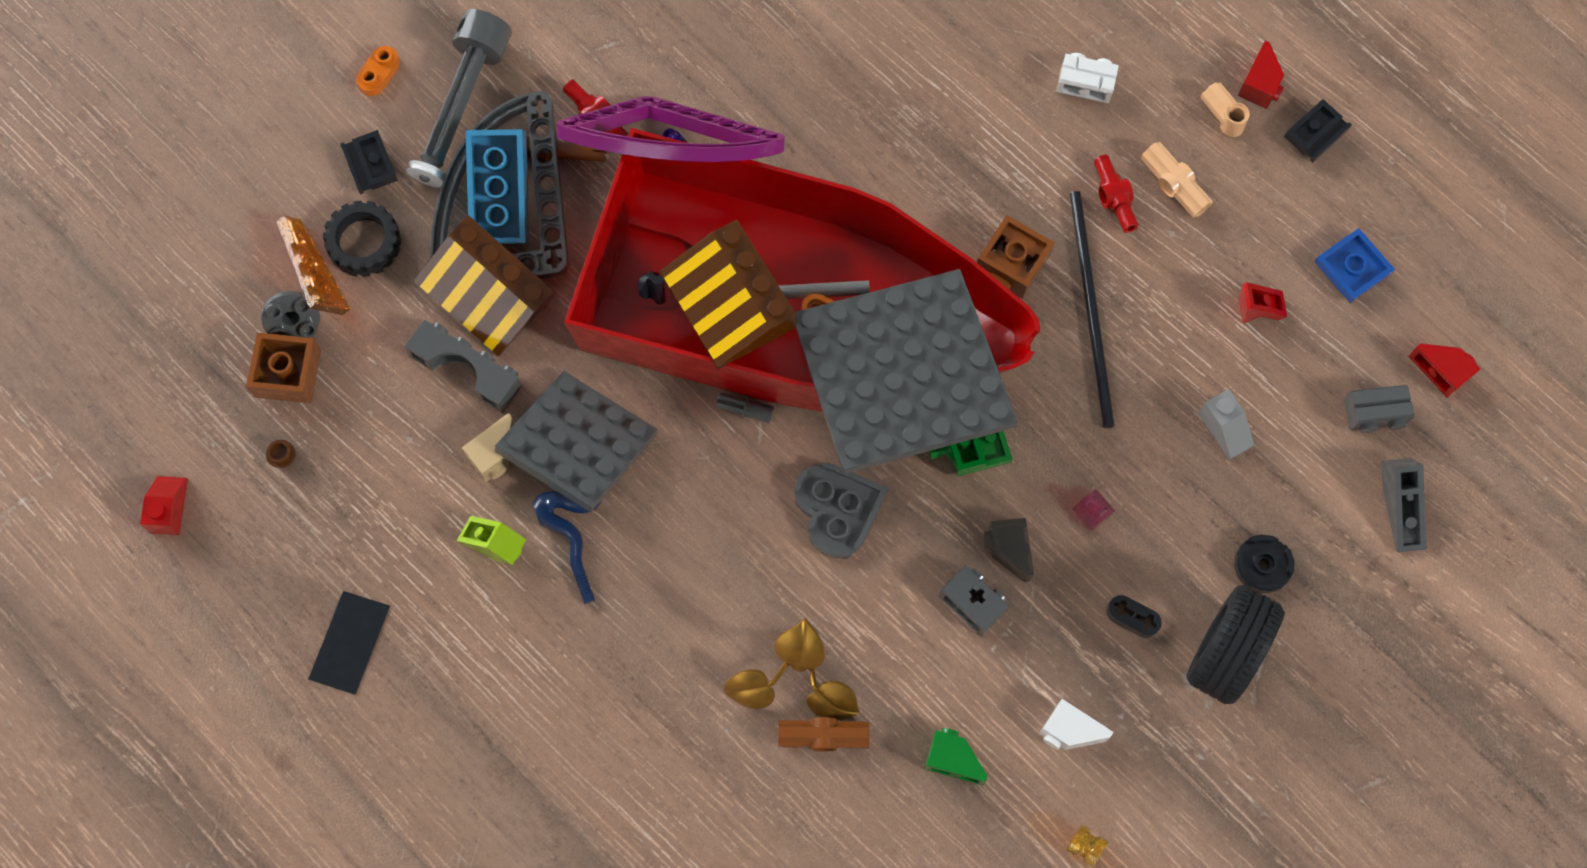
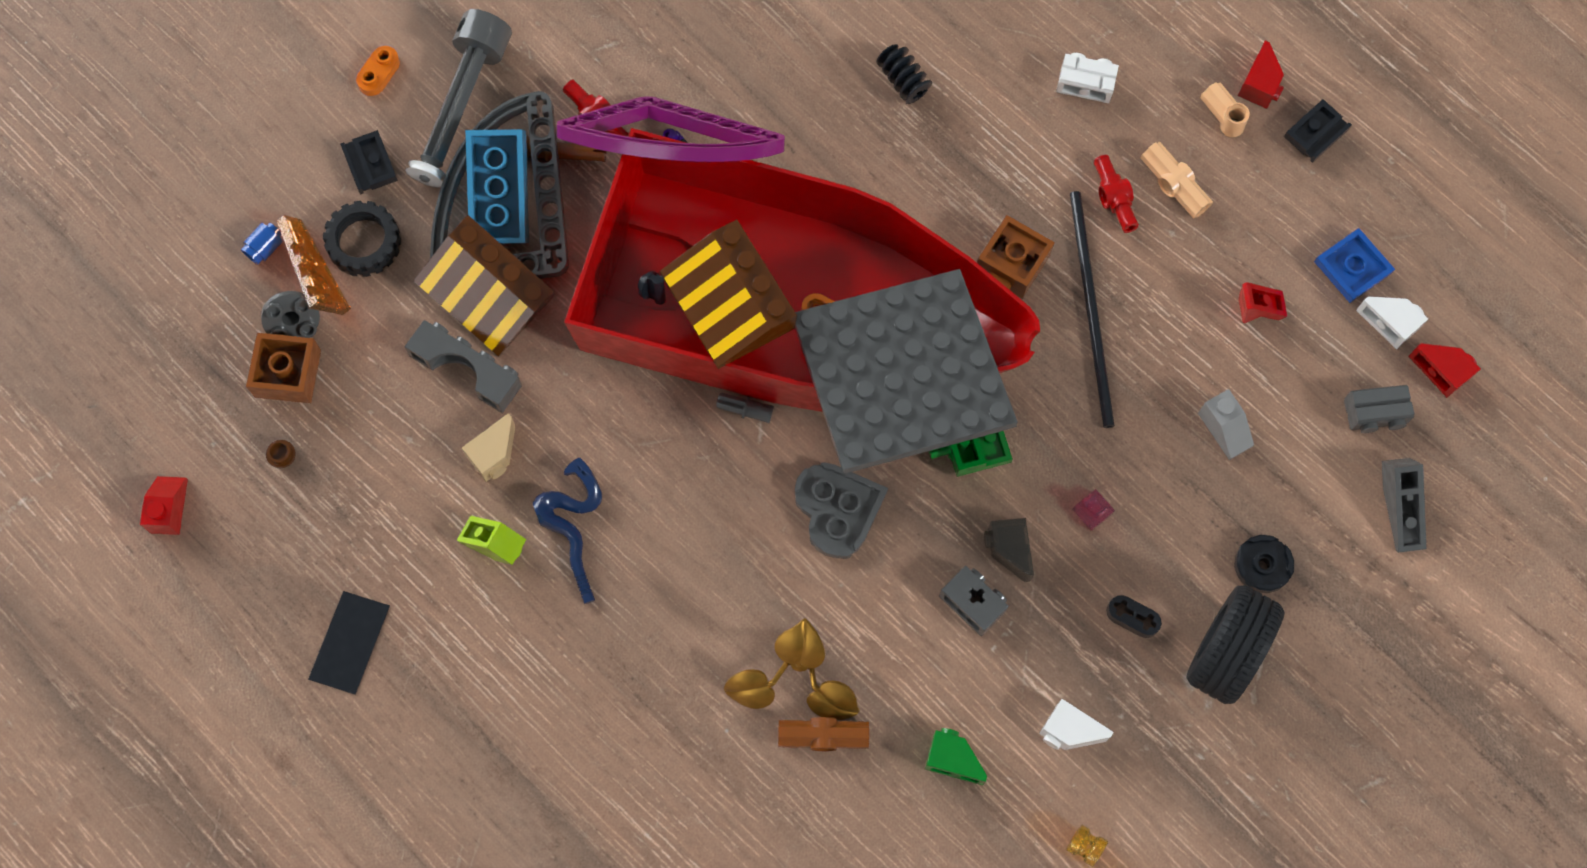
dark grey plate [495,371,658,513] -> none
light grey piece [778,280,870,299] -> none
none -> blue brick [241,223,283,265]
none -> black piece [876,44,933,104]
none -> white slope [1356,297,1428,349]

